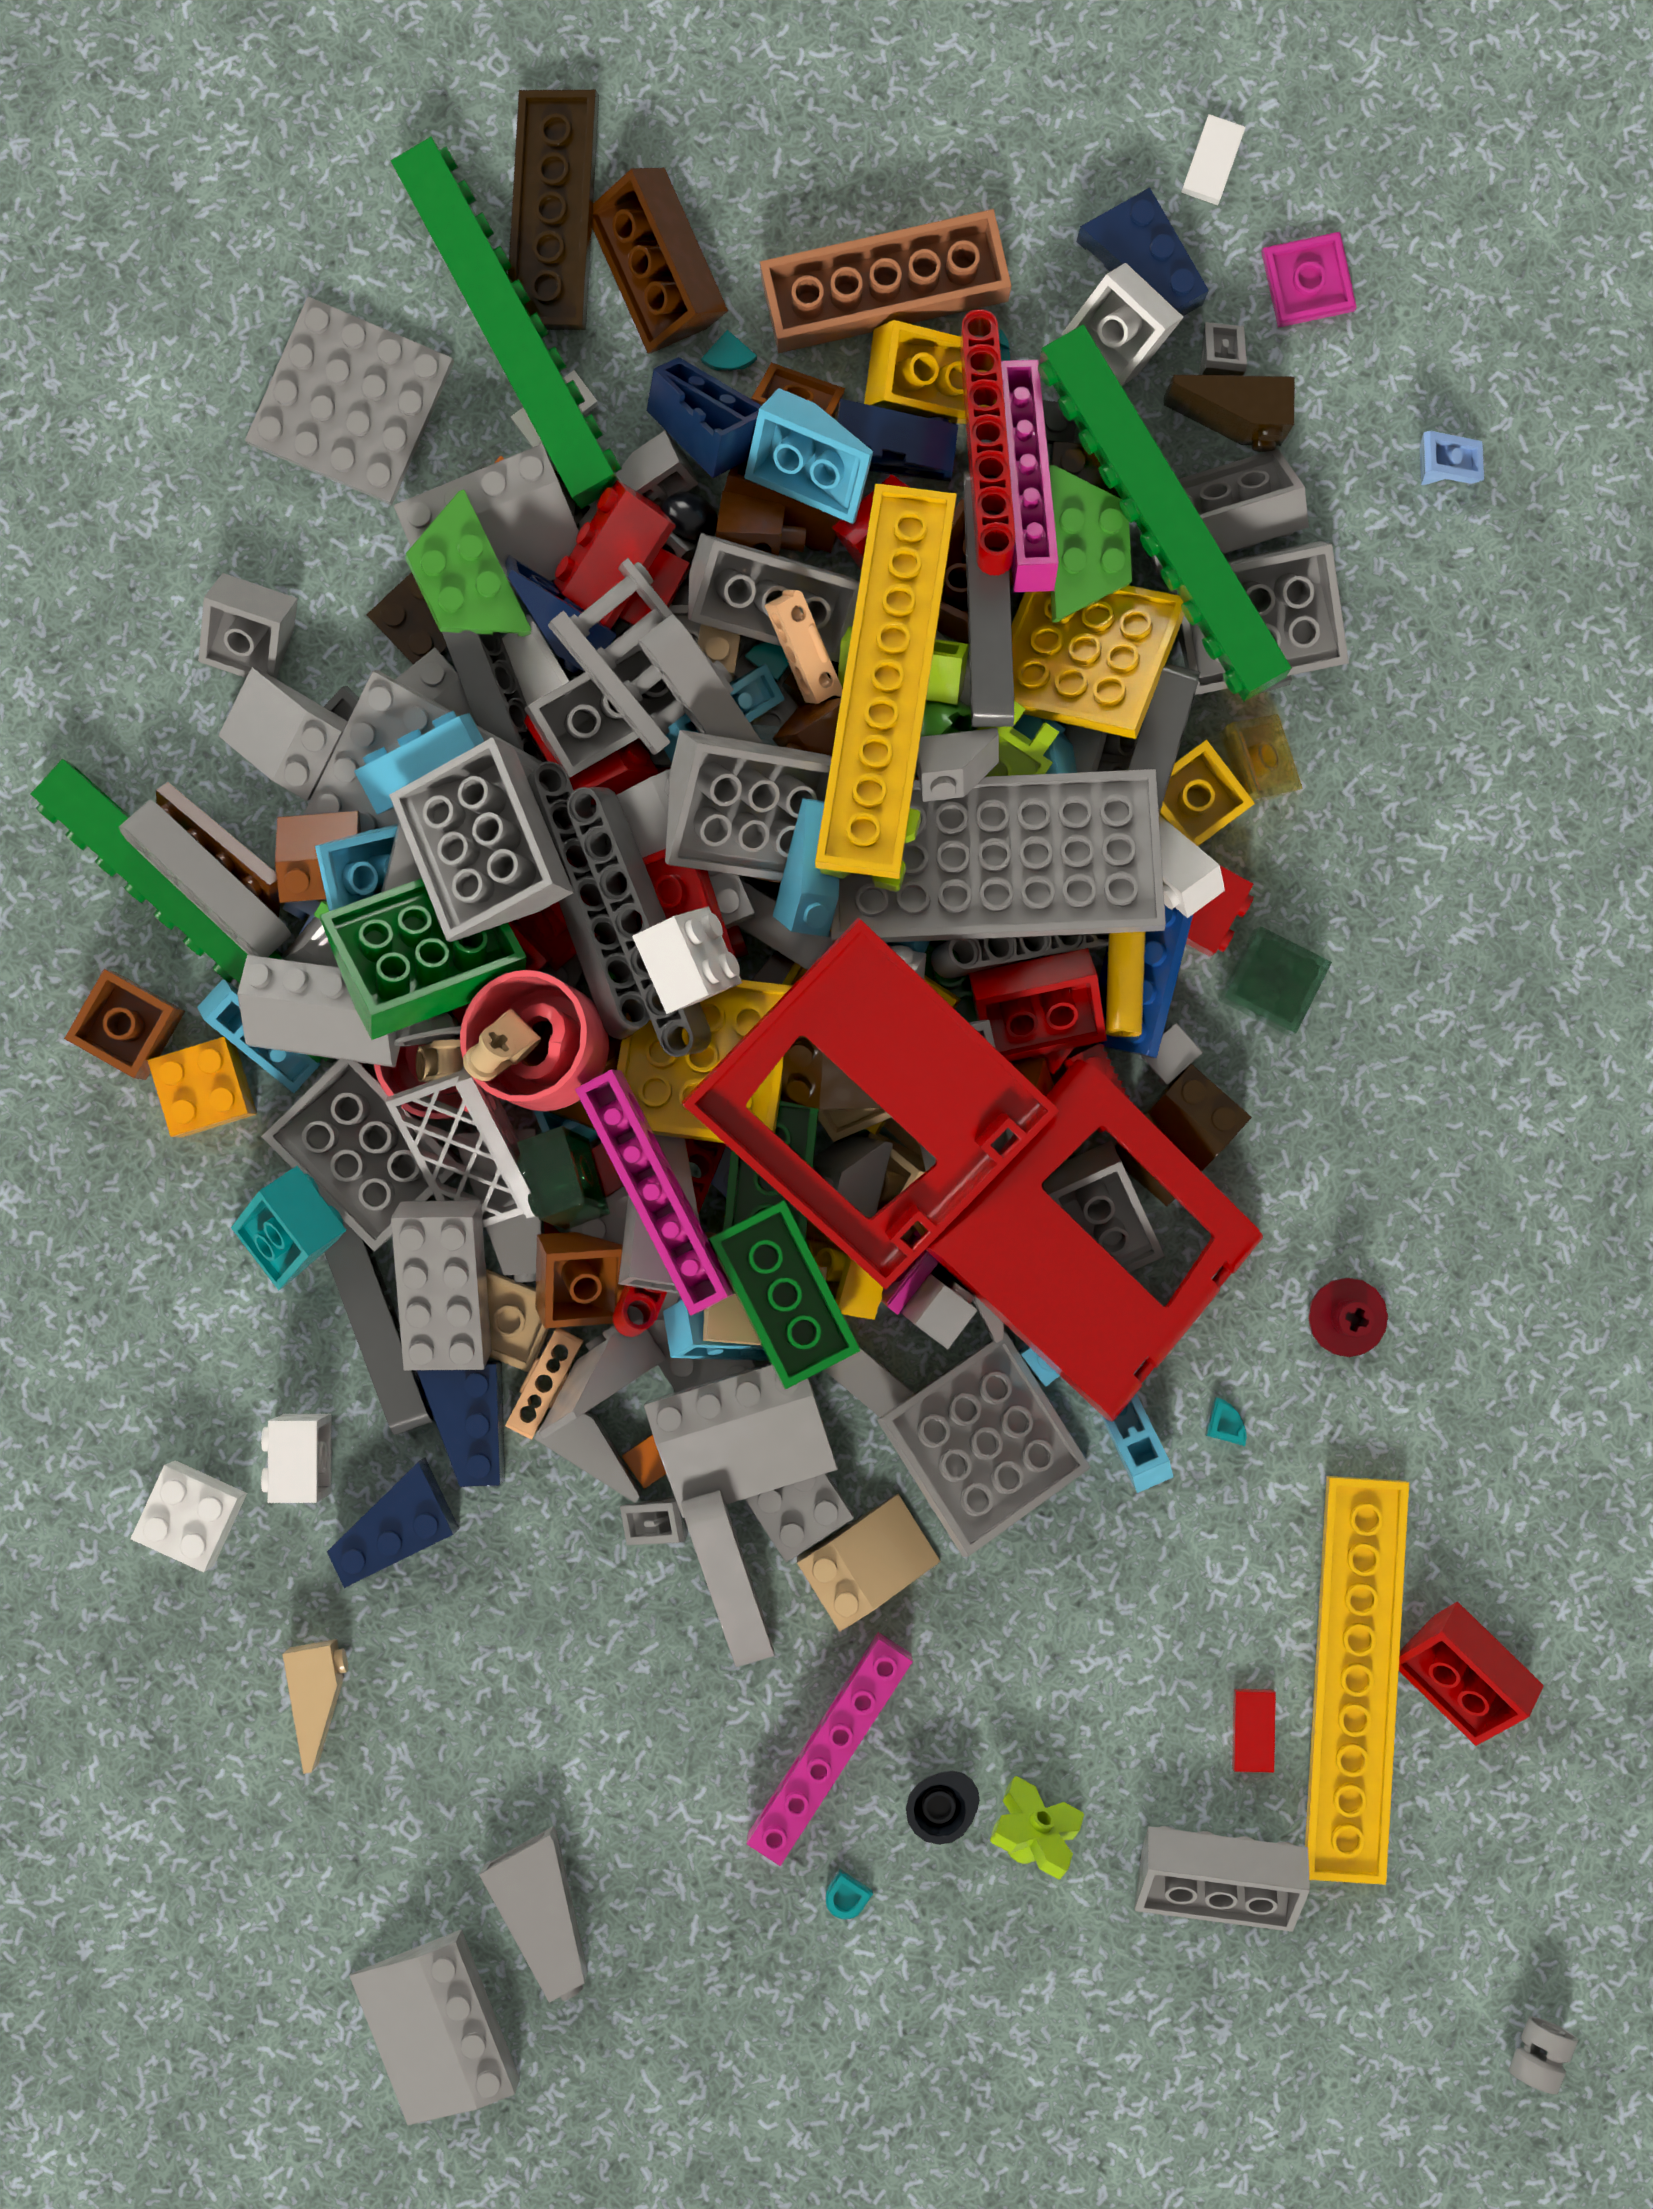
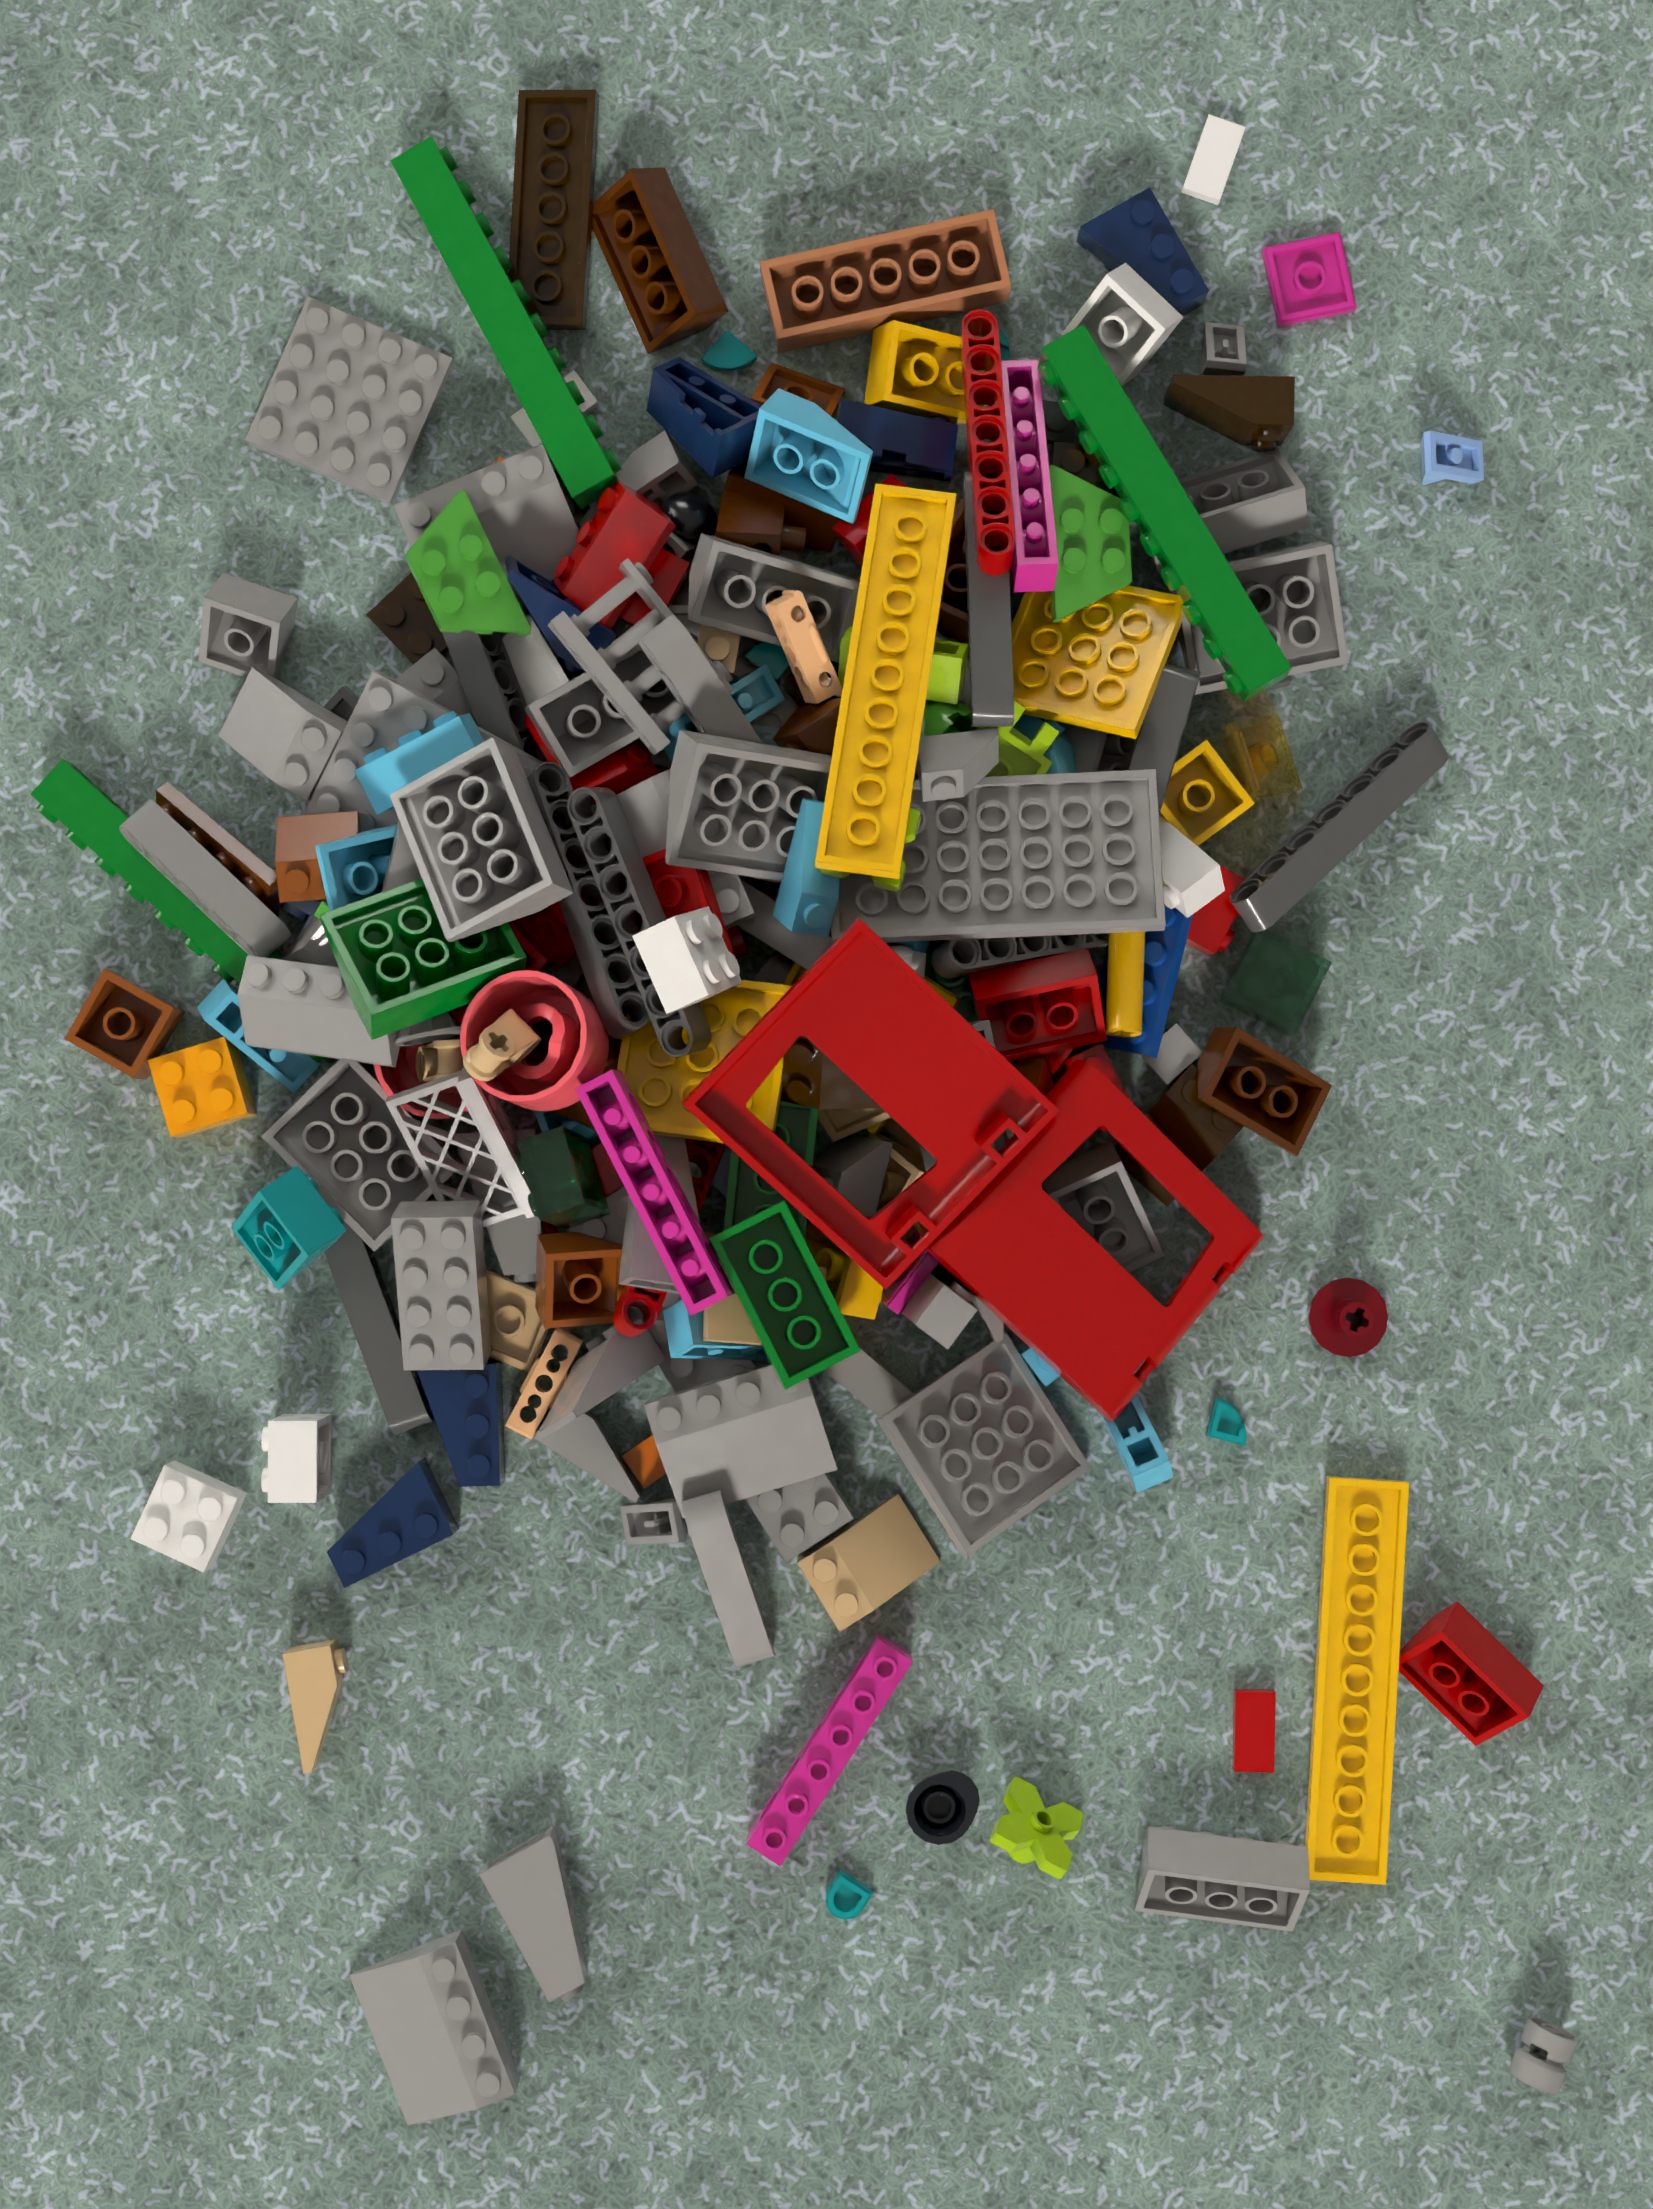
none -> reddish brown slope [1197,1027,1332,1156]
none -> dark grey beam [1229,722,1449,933]

